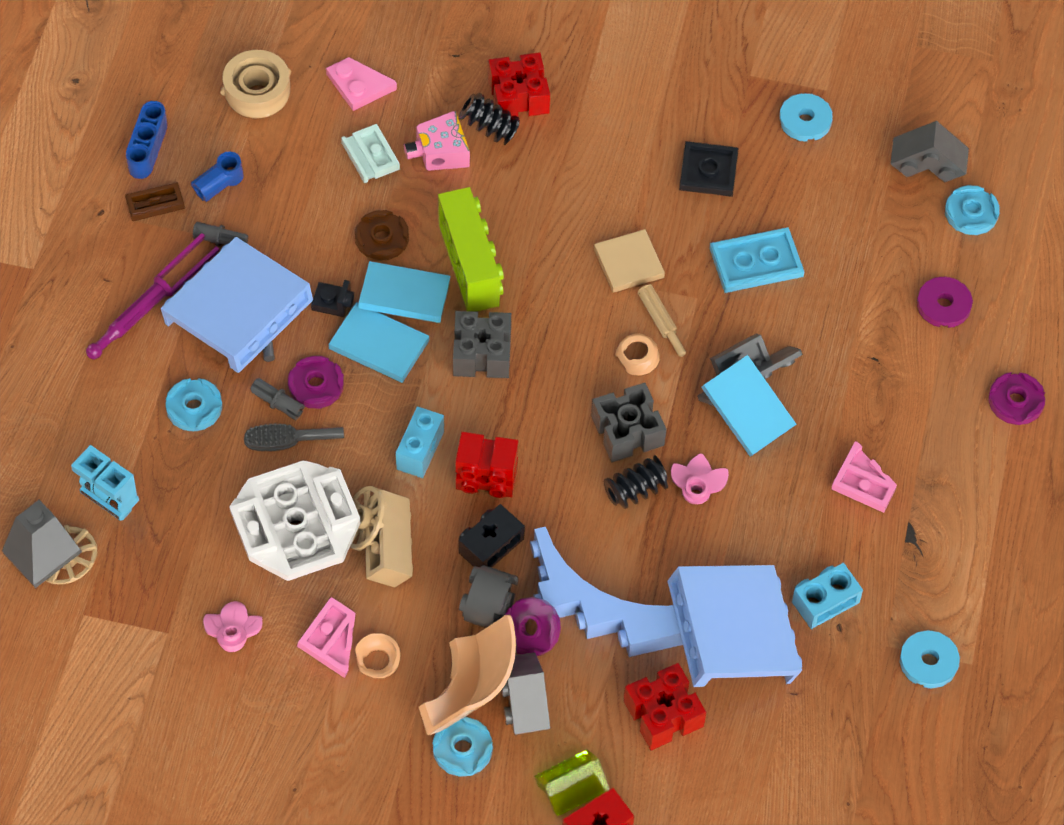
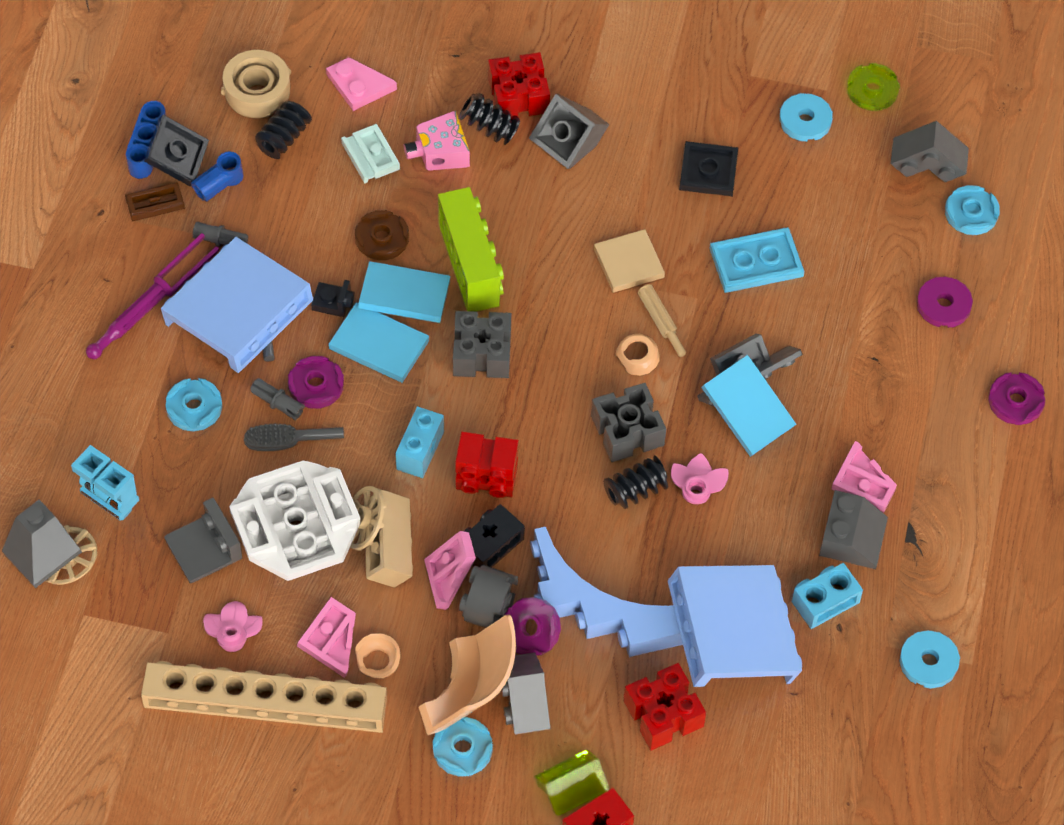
none -> tan brick [141,661,387,733]
none -> black tile [144,115,209,187]
none -> dark grey bracket [165,497,243,583]
none -> black piece [255,101,312,159]
none -> bright pink wing [424,531,476,610]
none -> dark grey slope [529,94,610,169]
none -> dark grey slope [819,490,888,569]
none -> clear neon green tile [847,63,900,111]

